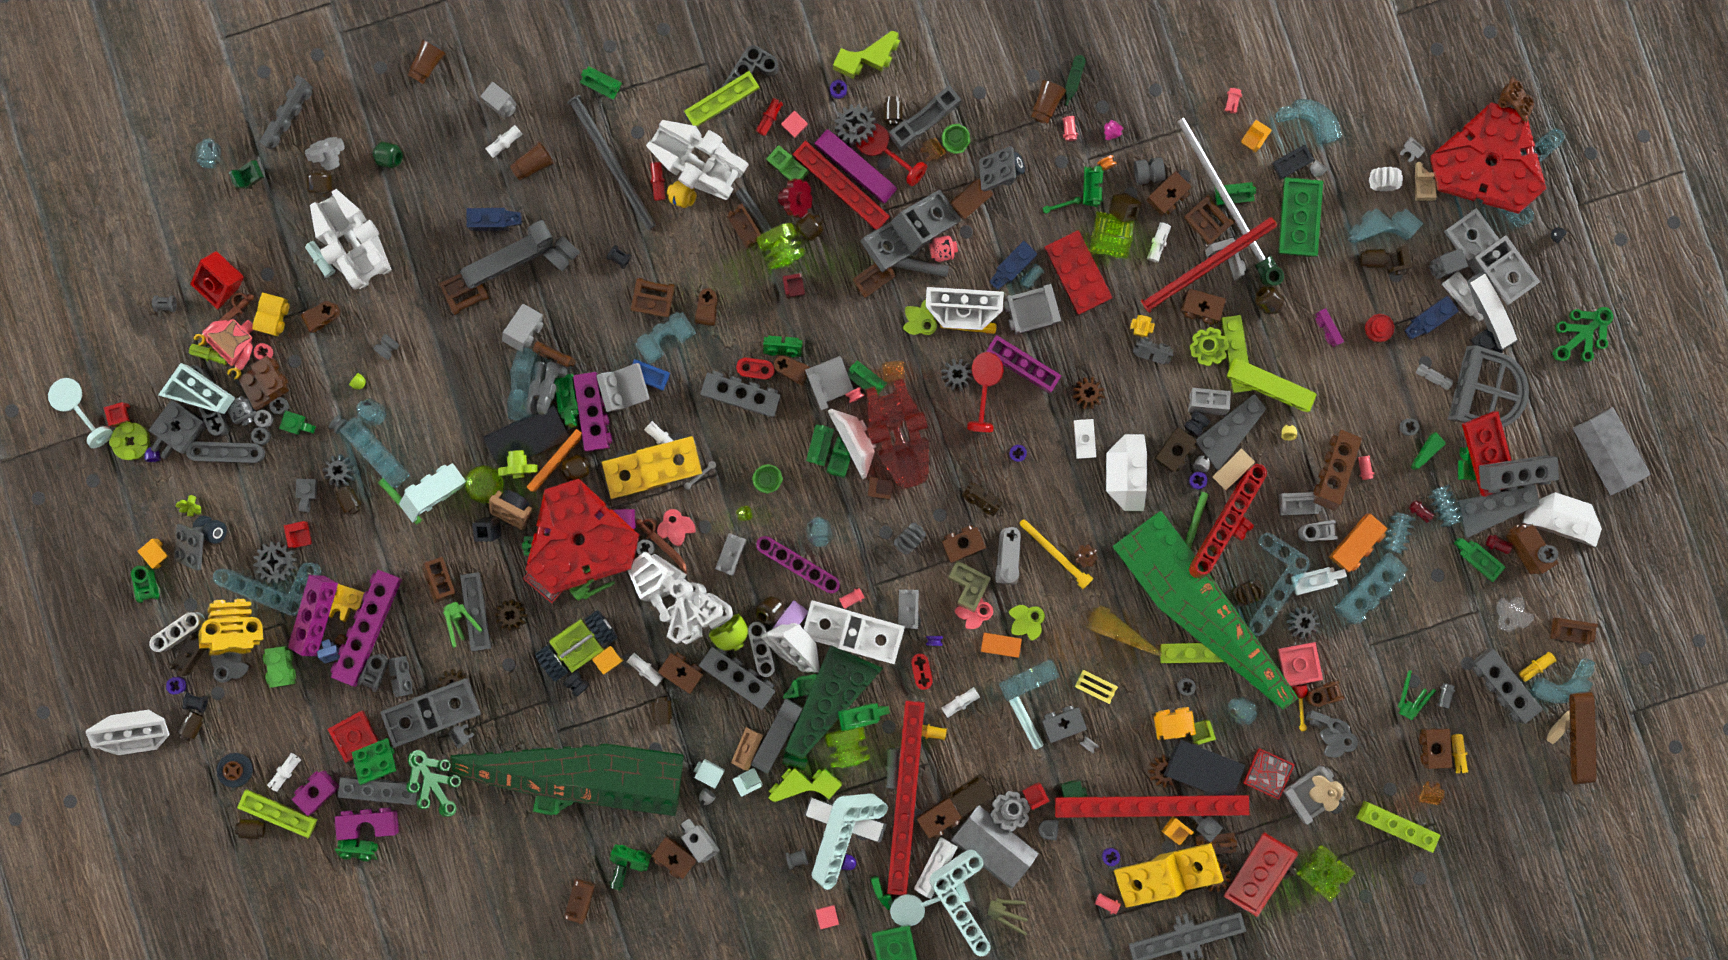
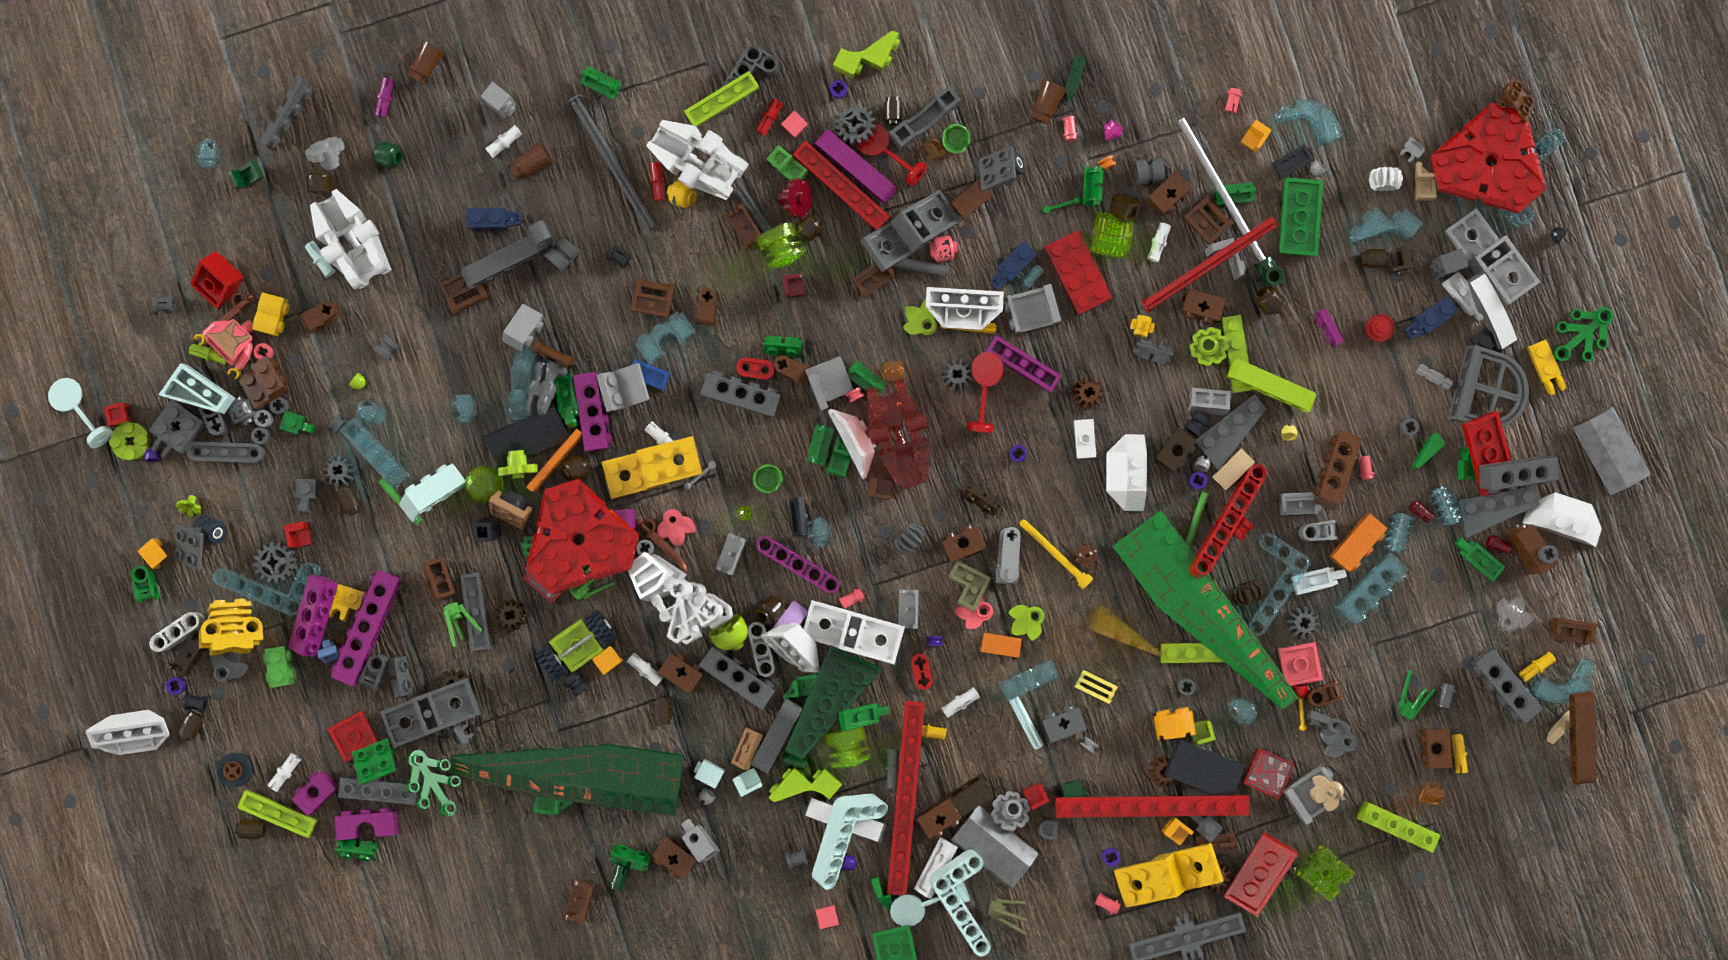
none -> magenta pin [374,77,394,118]
none -> clear light blue head [451,394,477,422]
none -> black plate [789,497,808,537]
none -> yellow hinge [1527,340,1566,395]

